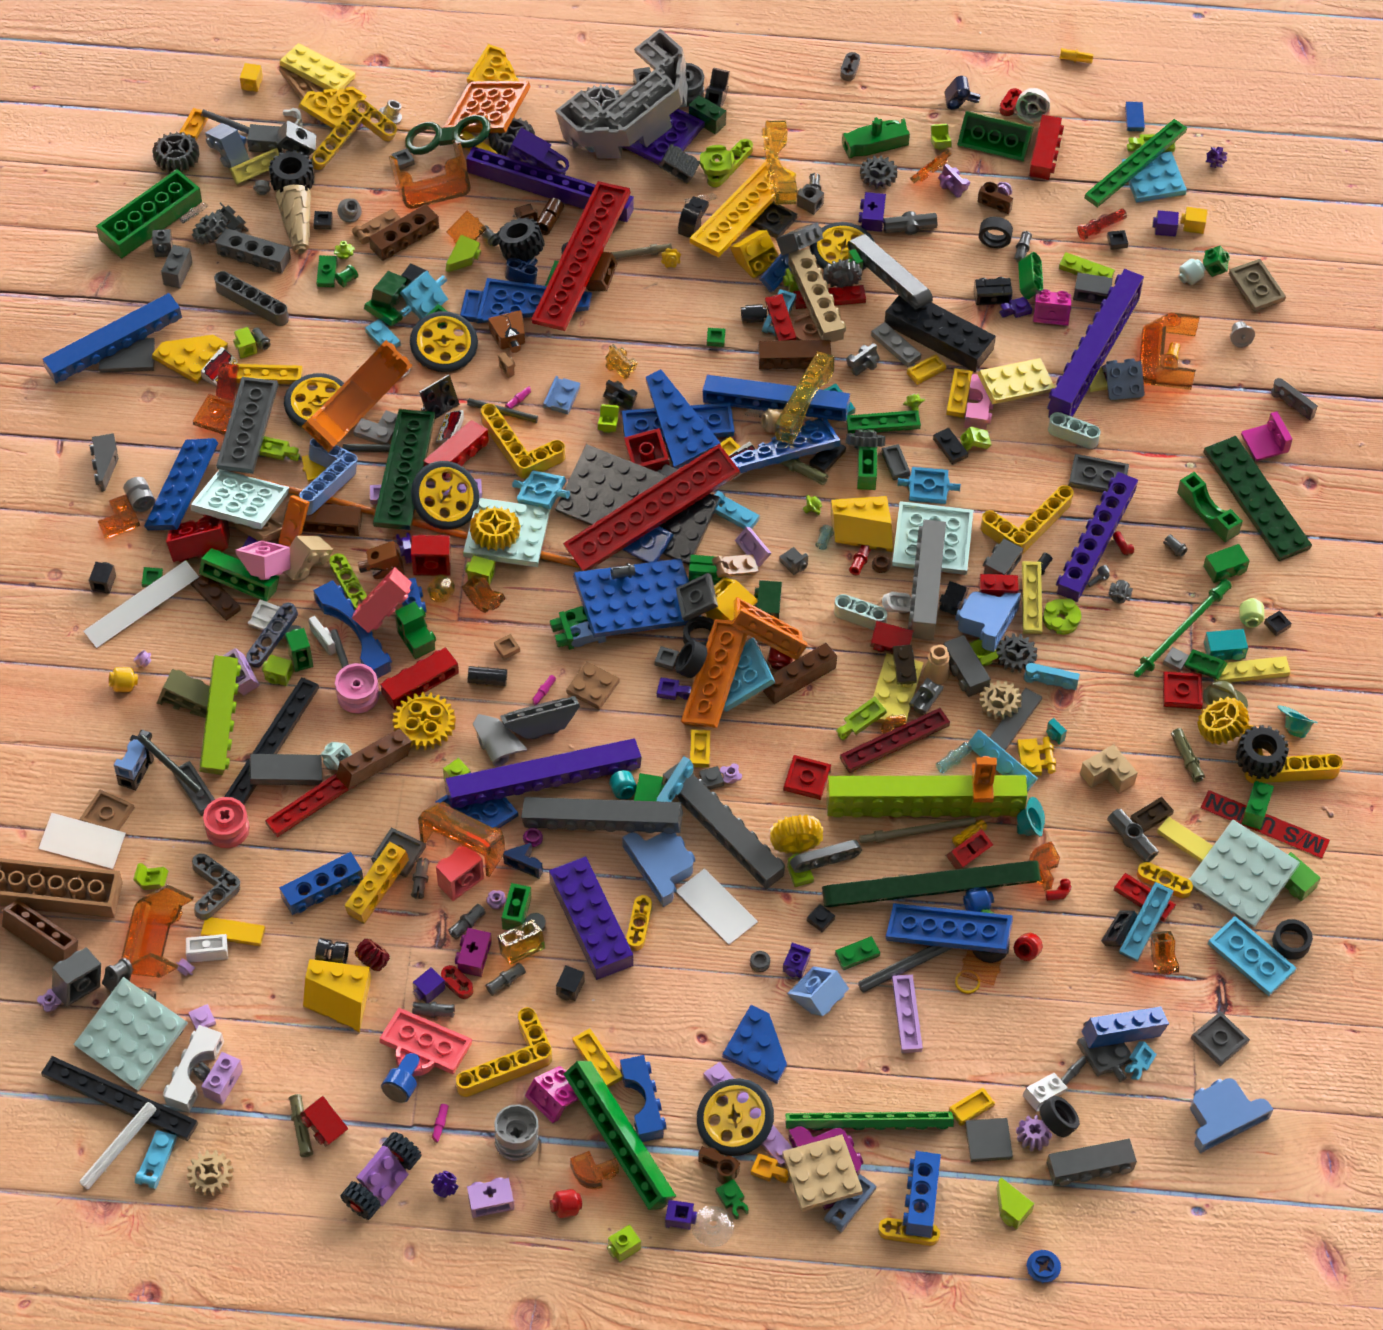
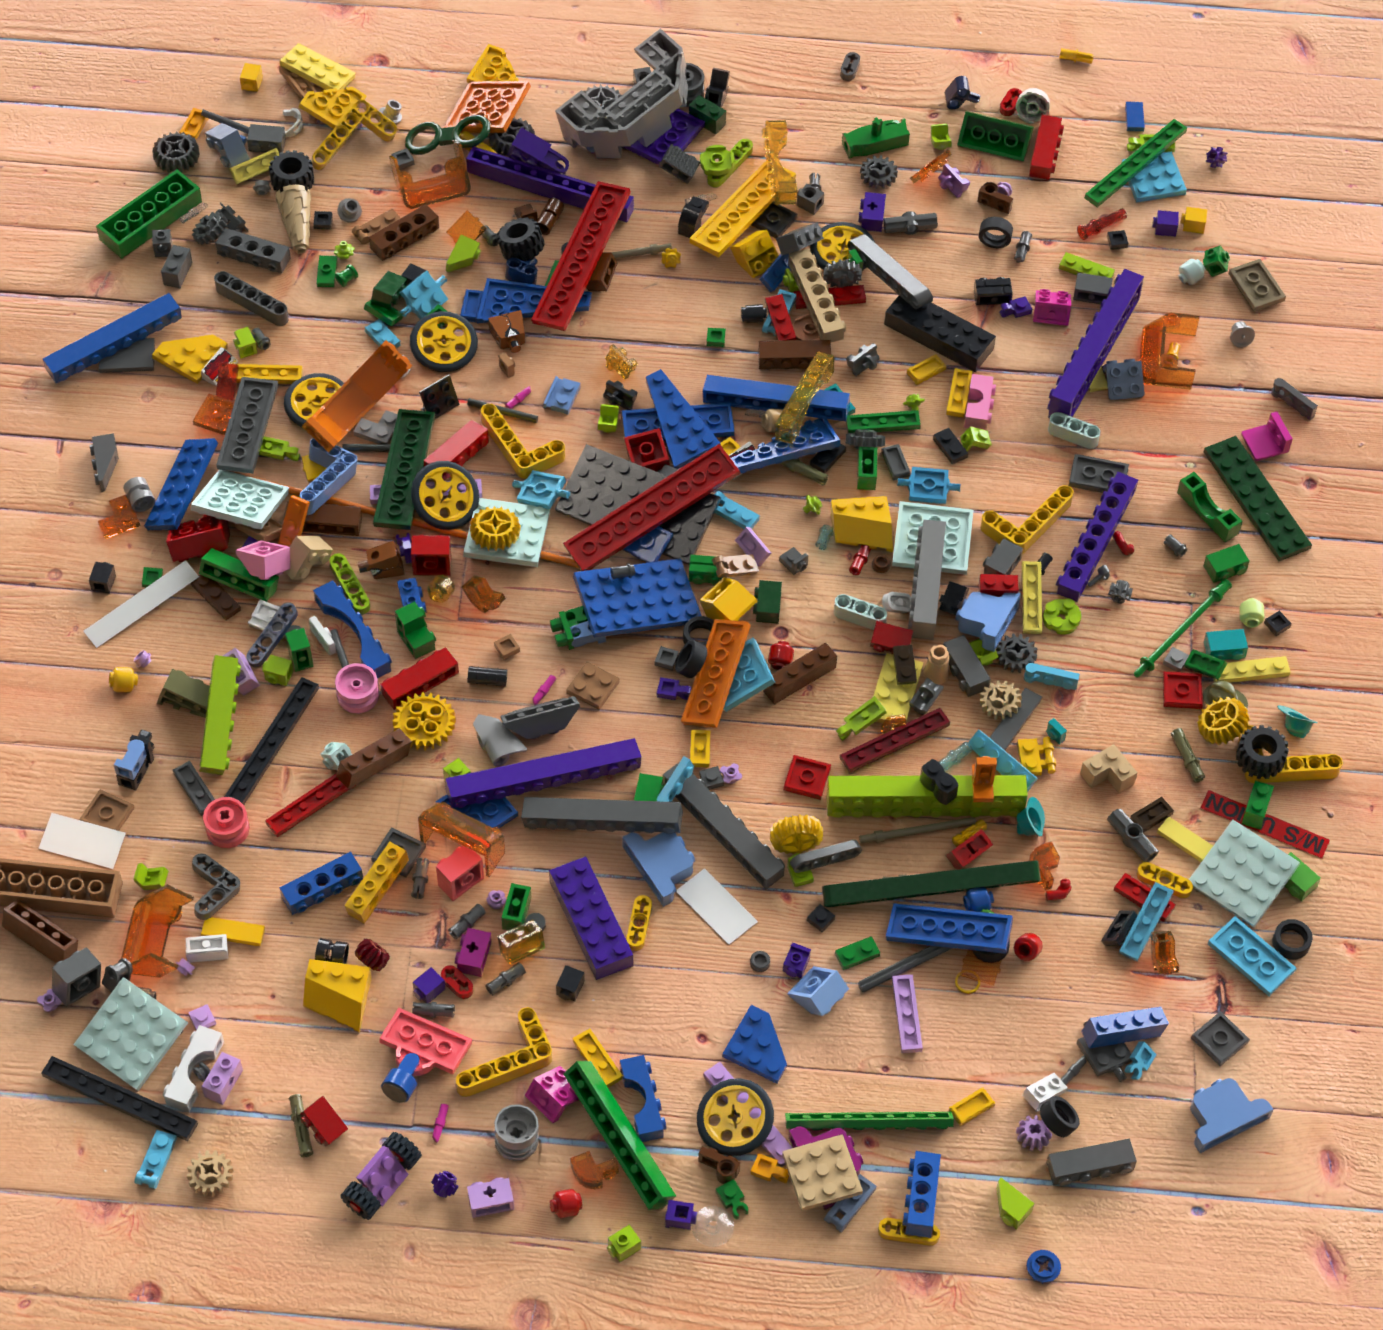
white axle [80,1102,156,1189] -> none
pearl dark grey bar [138,735,201,793] -> none
dark grey piece [249,754,322,785] -> none
dark grey brick [277,120,316,157] -> none
coral brick [352,567,412,633] -> none
slope [436,410,464,444] -> none
lime brick [465,555,495,586] -> none
dark blue slope [503,843,543,879] -> none
magenta plate [523,828,543,847] -> none
teal head [609,770,637,799] -> none
dark grey tile [676,573,718,622] -> none
orange fence [731,597,807,660] -> none
light grey plate [871,322,921,367] -> none
dark grey tile [965,1118,1013,1162] -> none
light yellow plate [978,358,1055,404] -> none
green beam [1018,252,1044,300] -> none
none -> black brick [920,759,959,805]

